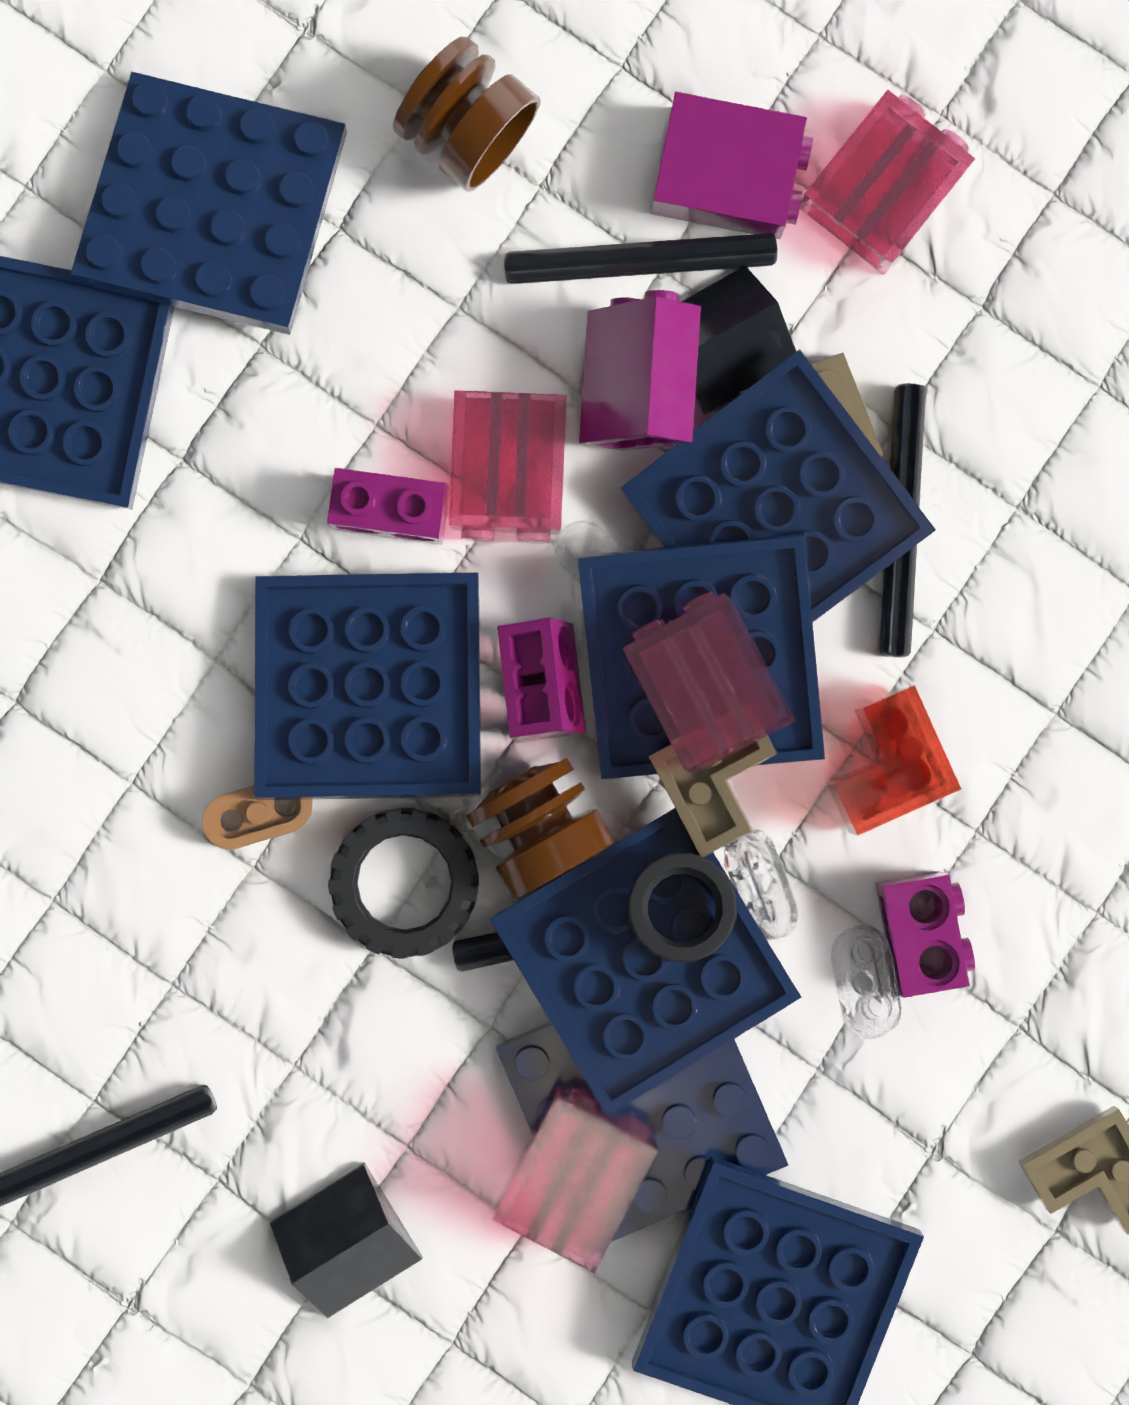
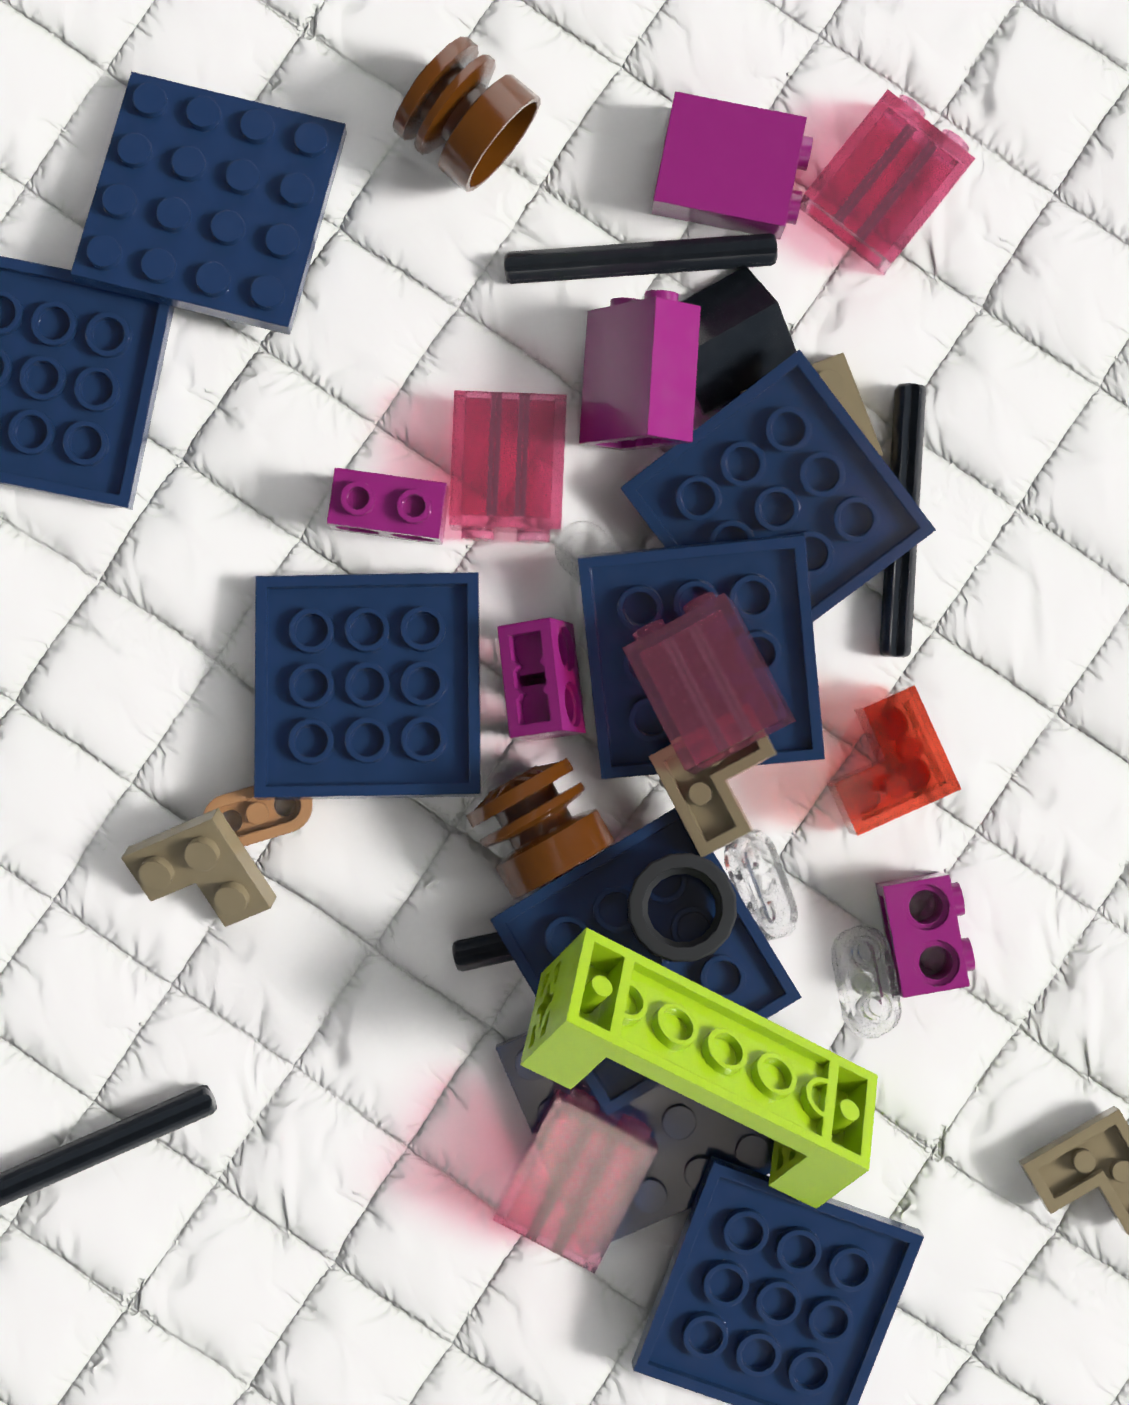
black slope [269,1163,423,1318] -> none
black tyre [328,808,479,959] -> none
none -> dark tan plate [121,808,277,927]
none -> lime plate [520,927,878,1209]

